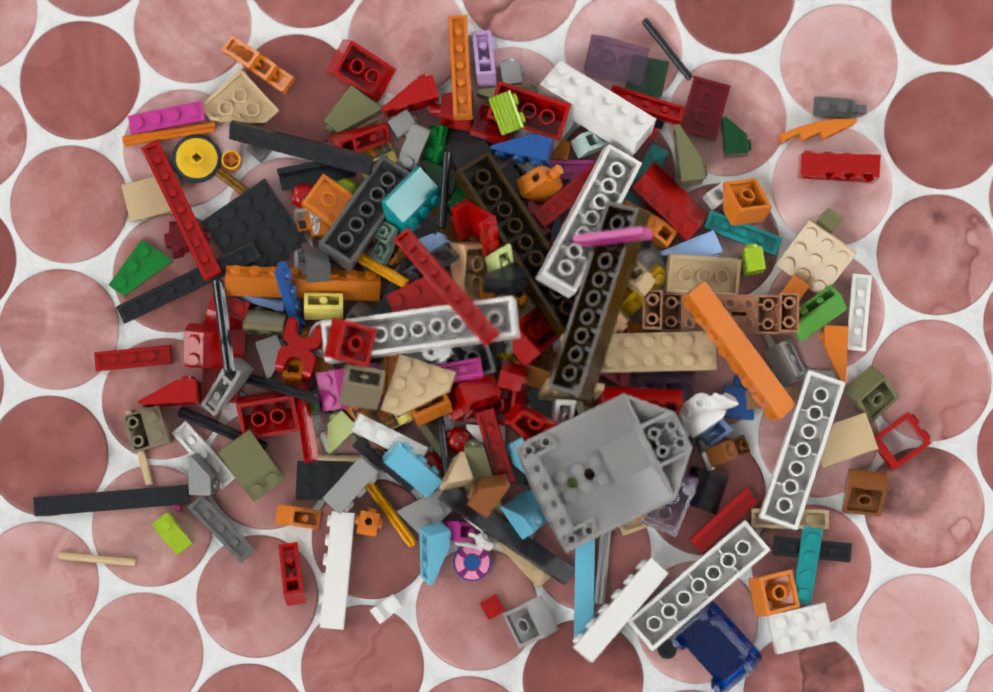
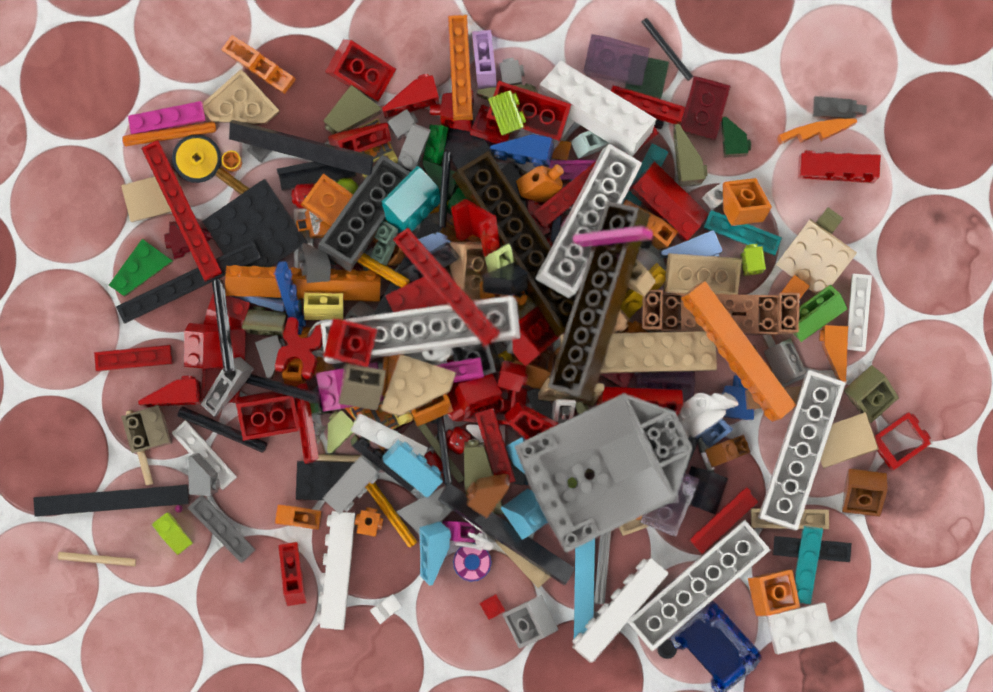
olive slope [218,429,285,502] -> none
tan slope [439,451,473,490] -> none

